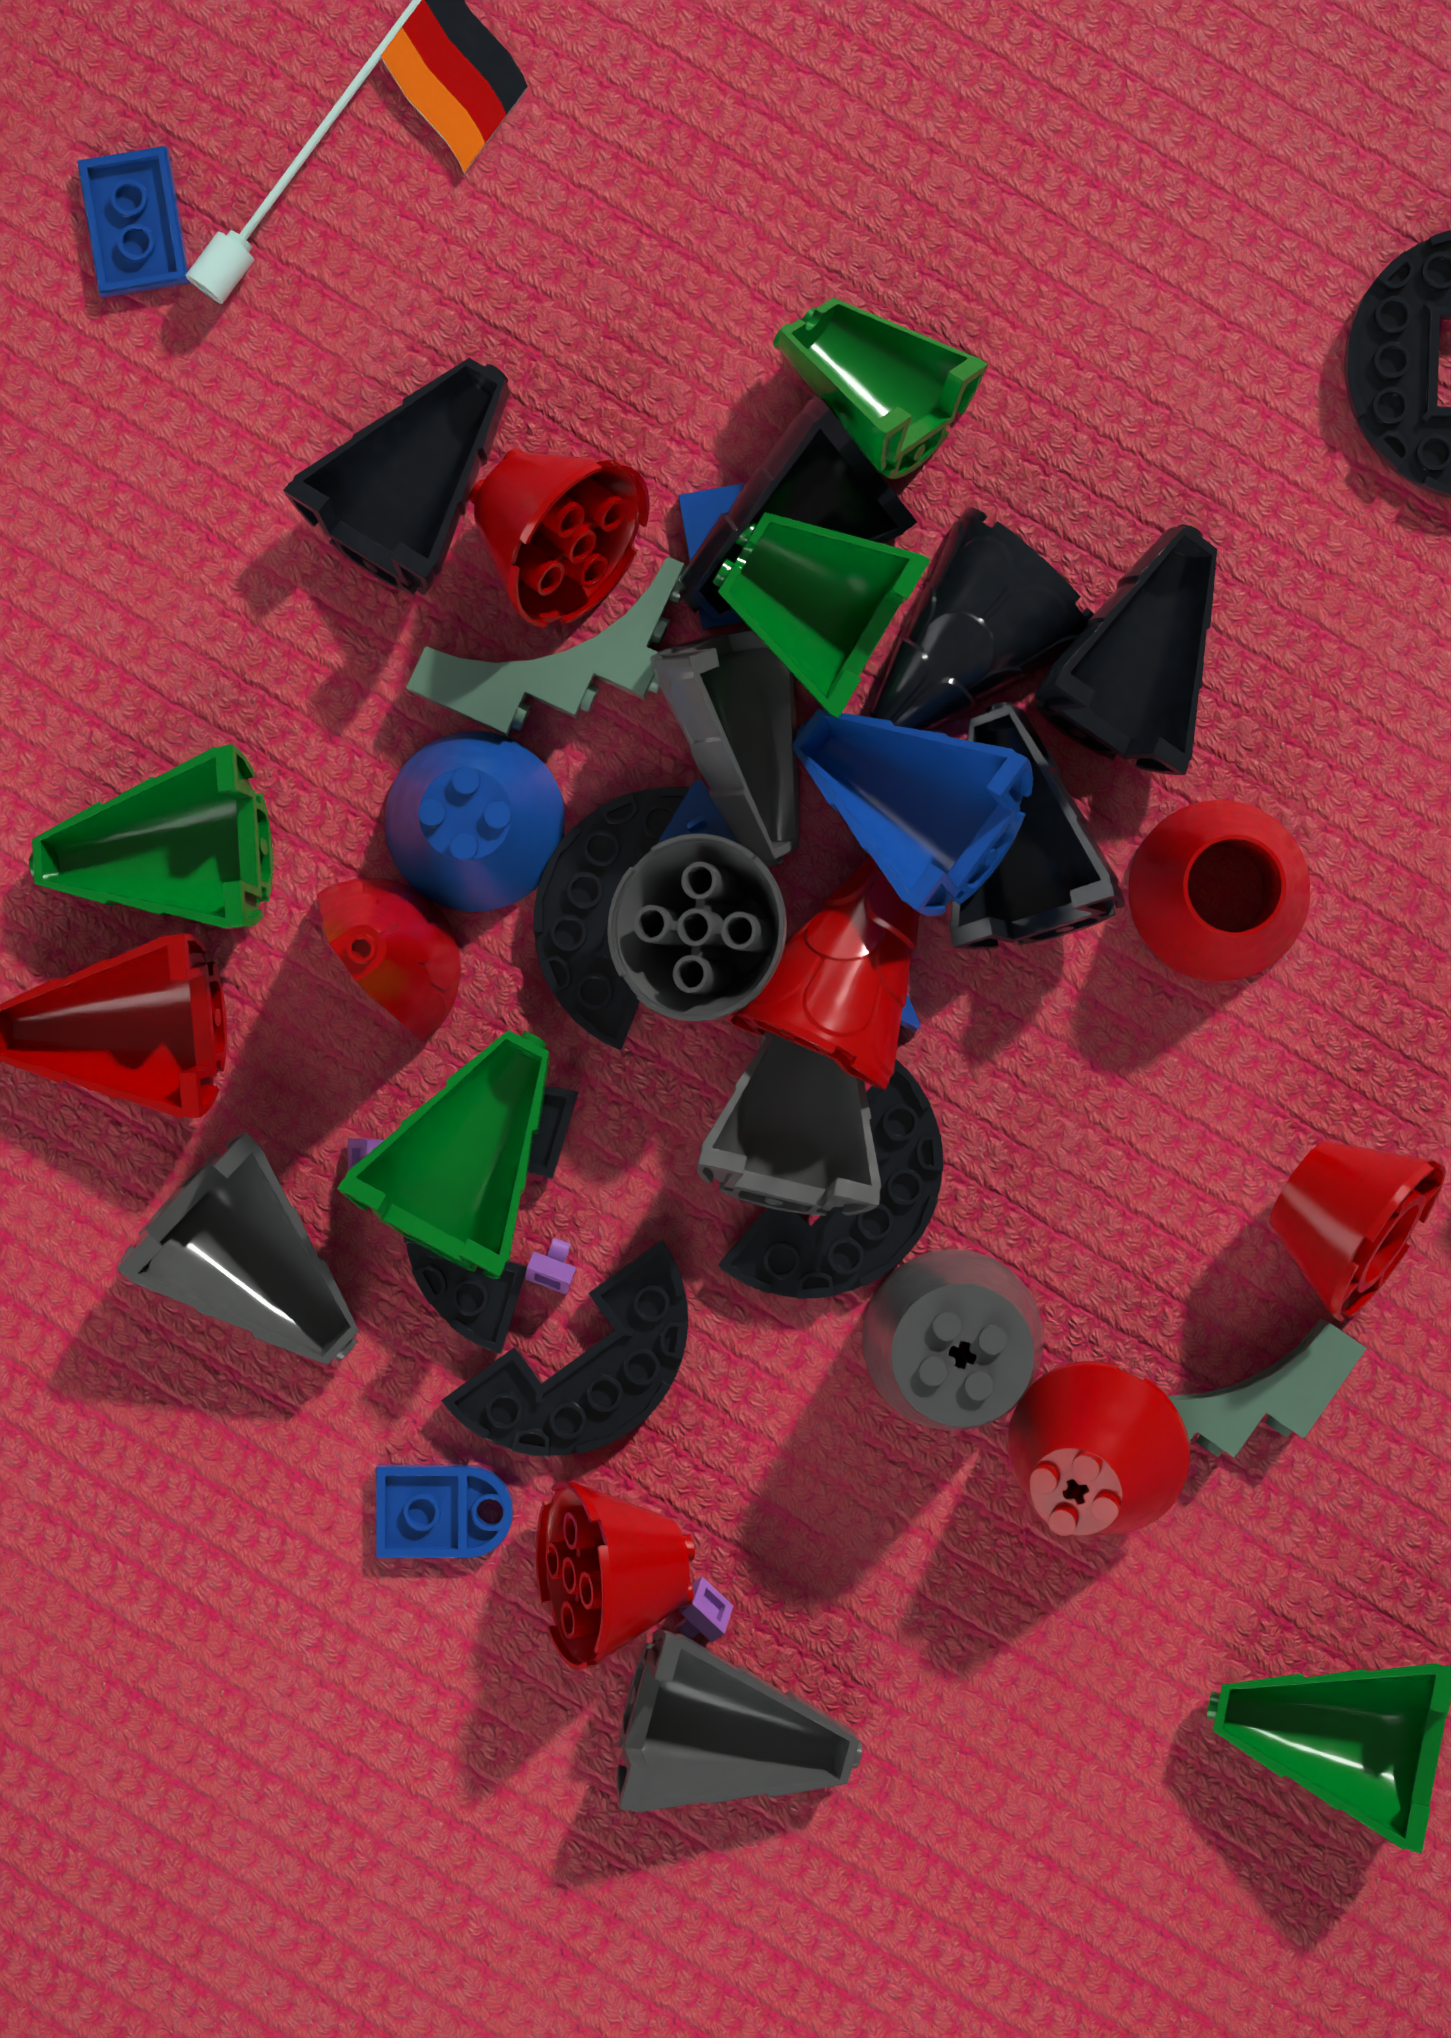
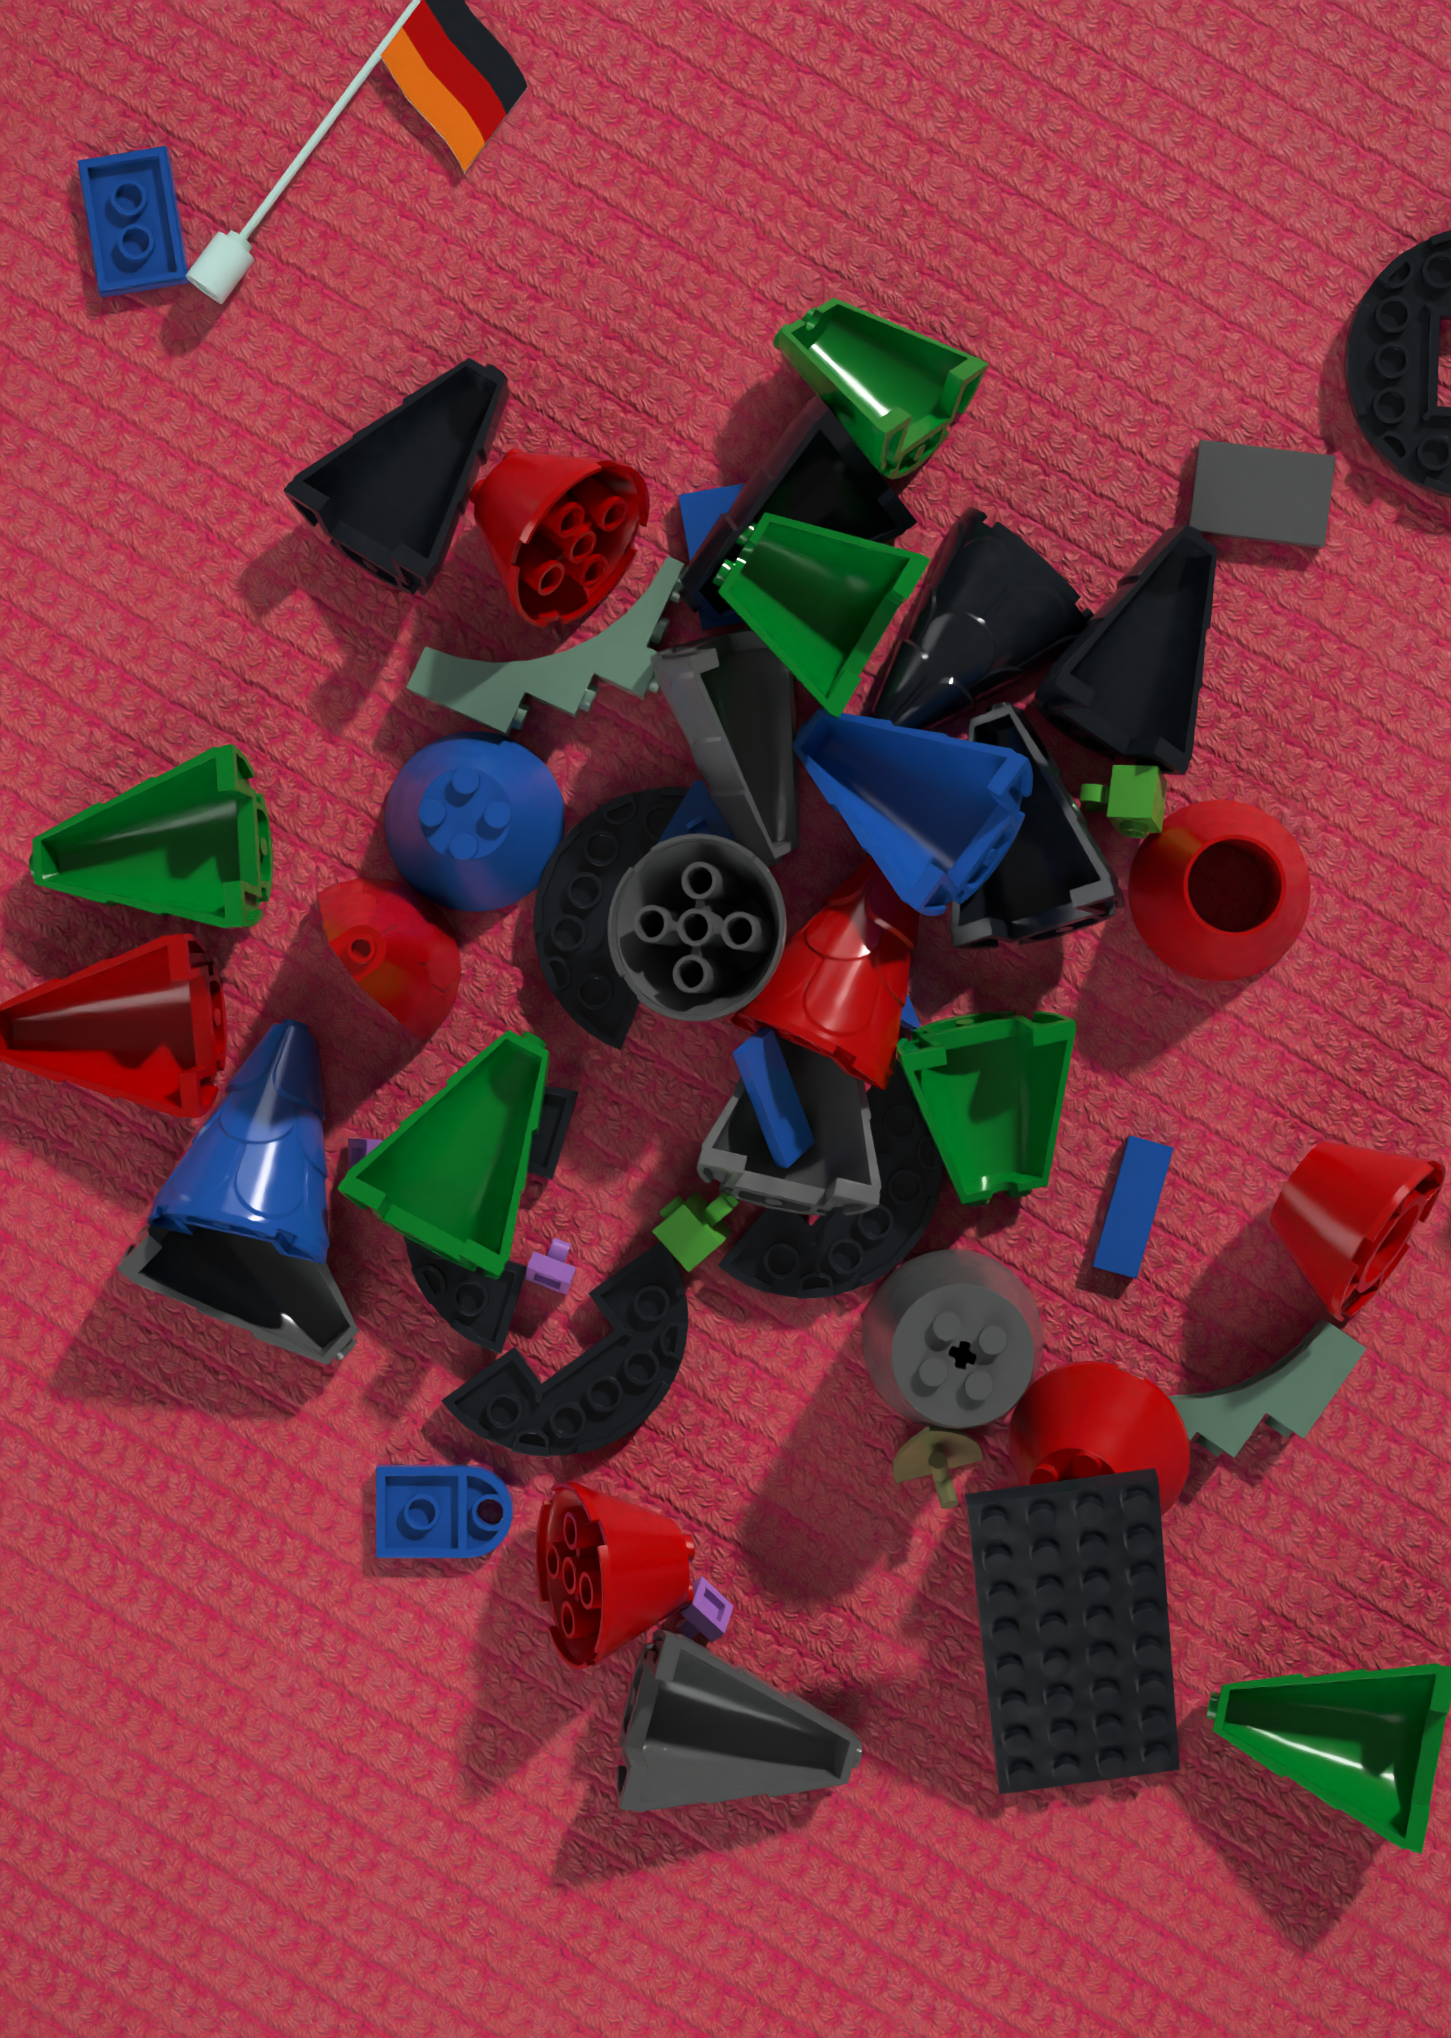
none -> blue cone [147,1019,330,1264]
none -> bright green brick [652,1191,740,1272]
none -> blue tile [732,1027,815,1168]
none -> olive shield [892,1426,983,1509]
none -> green cone [897,1010,1076,1206]
none -> black plate [965,1468,1180,1794]
none -> bright green brick [1079,765,1168,838]
none -> blue tile [1091,1135,1174,1279]
none -> dark grey tile [1188,439,1336,549]

